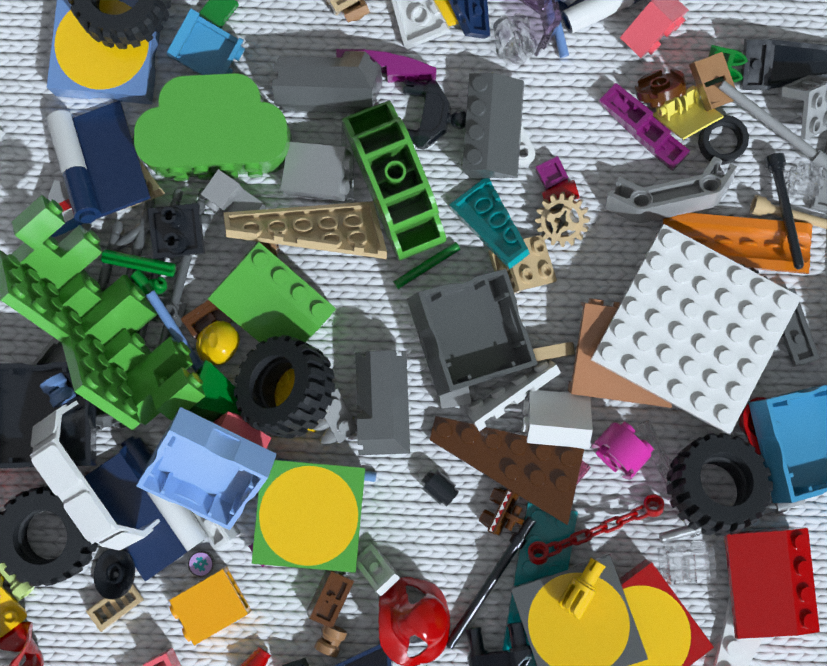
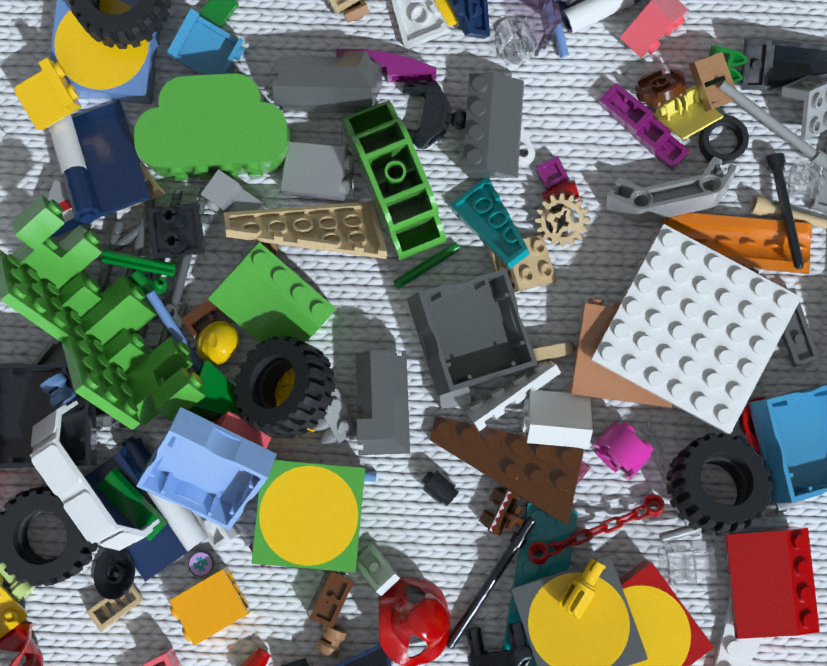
none -> yellow bracket [14,58,82,131]
none -> green tile [97,468,168,541]

